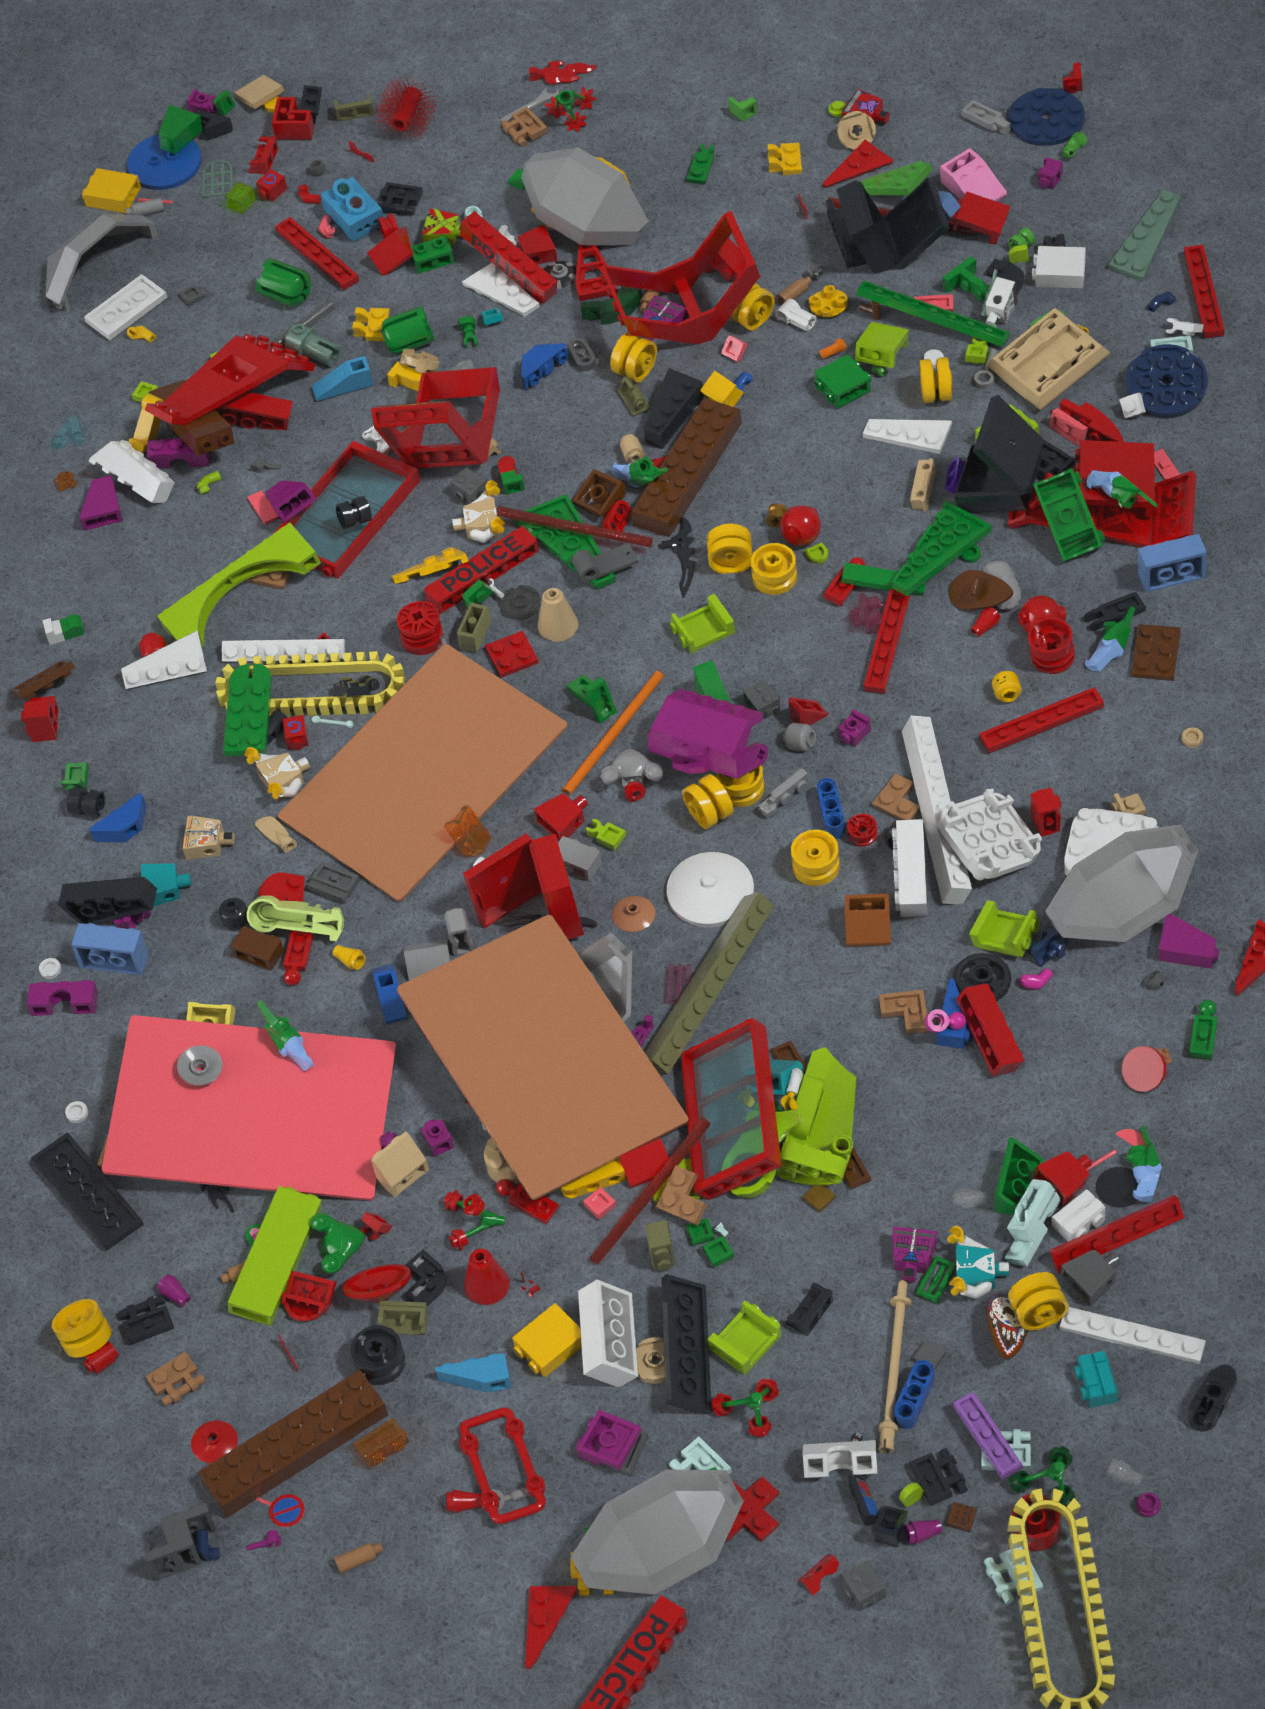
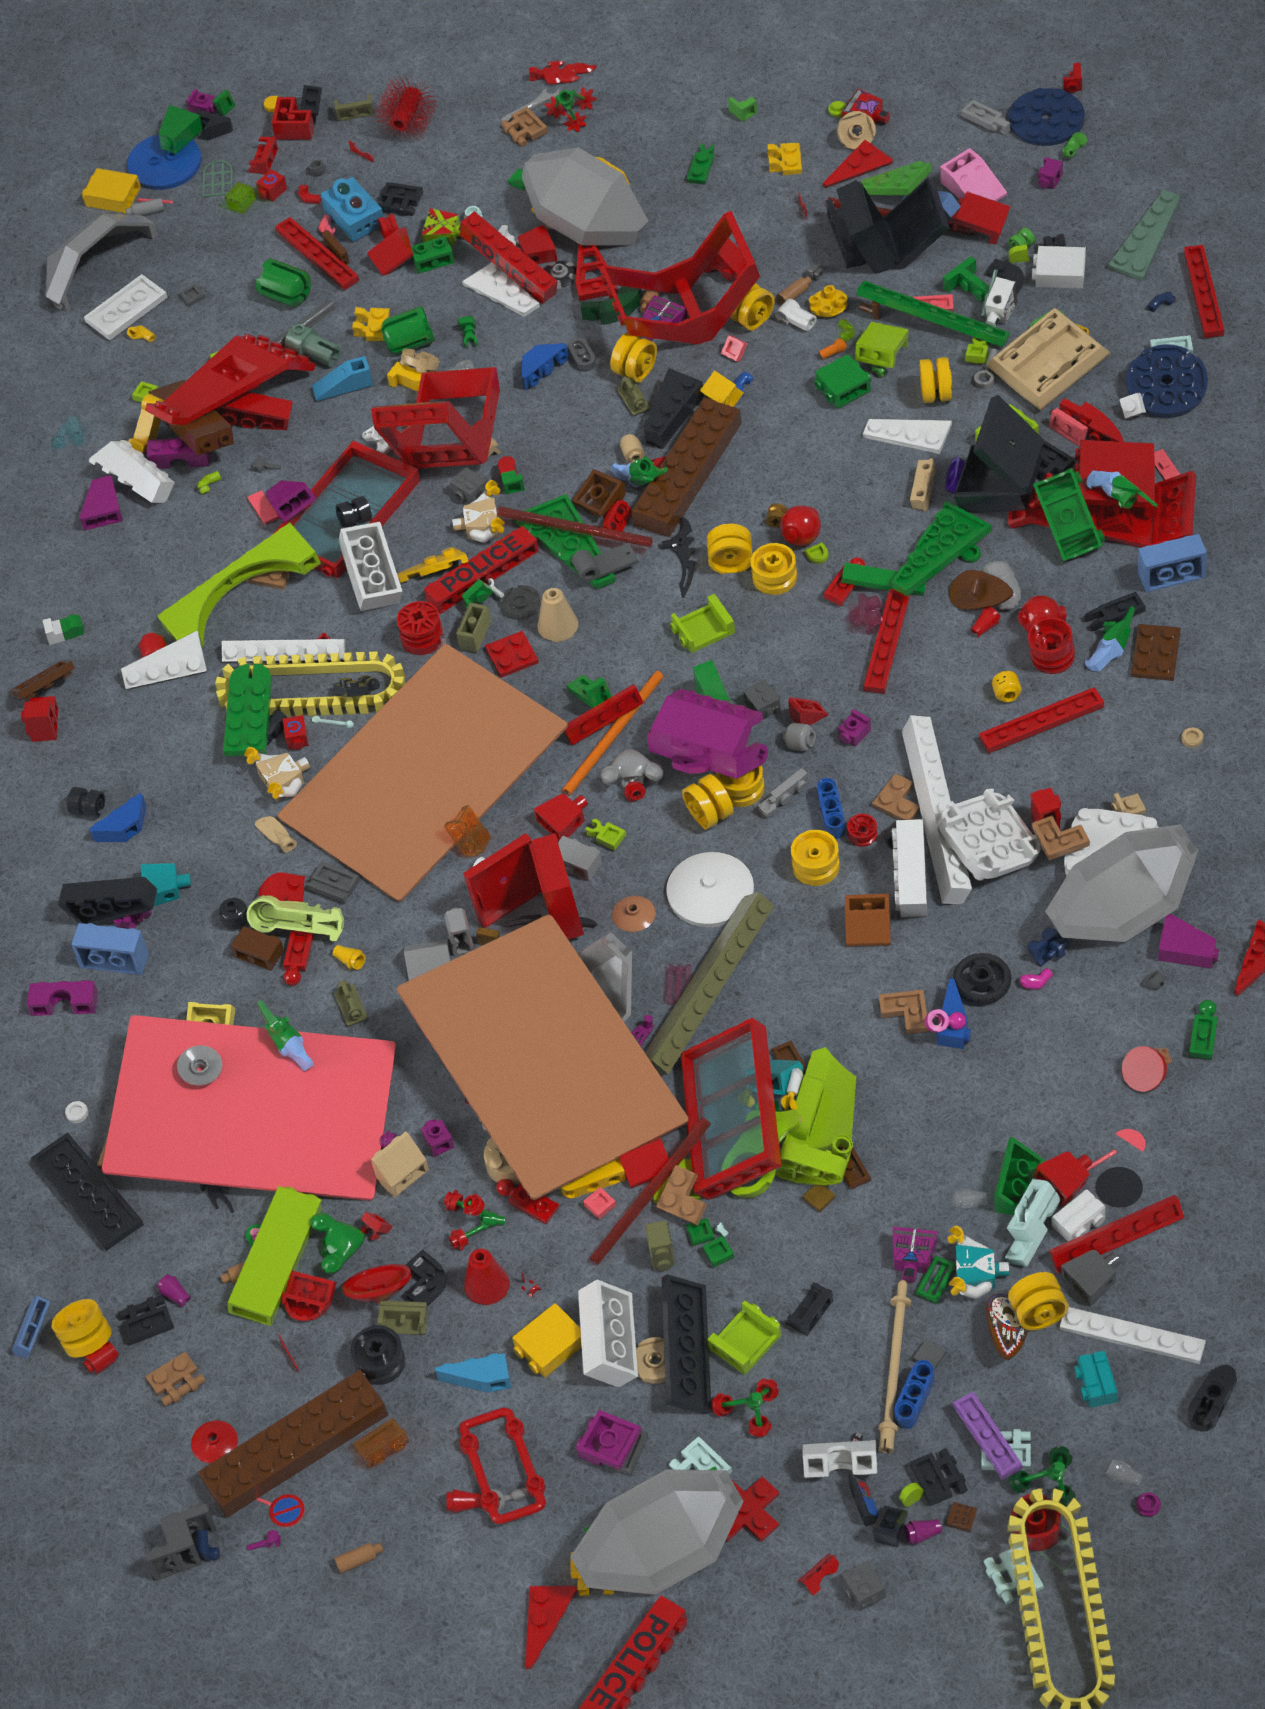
white tile [39,958,61,979] -> none
clear orange plate [55,471,77,491] -> none
green bracket [61,763,89,792] -> none
tan torso [182,816,235,860] -> none
tan tile [234,75,284,109] -> none
blue slope [372,963,407,1024] -> none
teal tile [480,307,504,325] -> none
white tile [924,350,944,368] -> none
red brick [956,983,1025,1076] -> none
lime panel [969,900,1040,957] -> none
animal [1126,1126,1162,1202] -> none
white plate [1165,318,1204,336] -> none
none -> medium blue piece [12,1295,50,1358]
none -> reddish brown tile [322,230,350,265]
none -> olive hinge [333,980,368,1026]
none -> white brick [338,522,403,611]
none -> pearl gold tile [476,927,500,945]
none -> red tile [564,684,644,745]
none -> clear neon green arm [838,318,855,342]
none -> medium nougat plate [1032,816,1090,860]

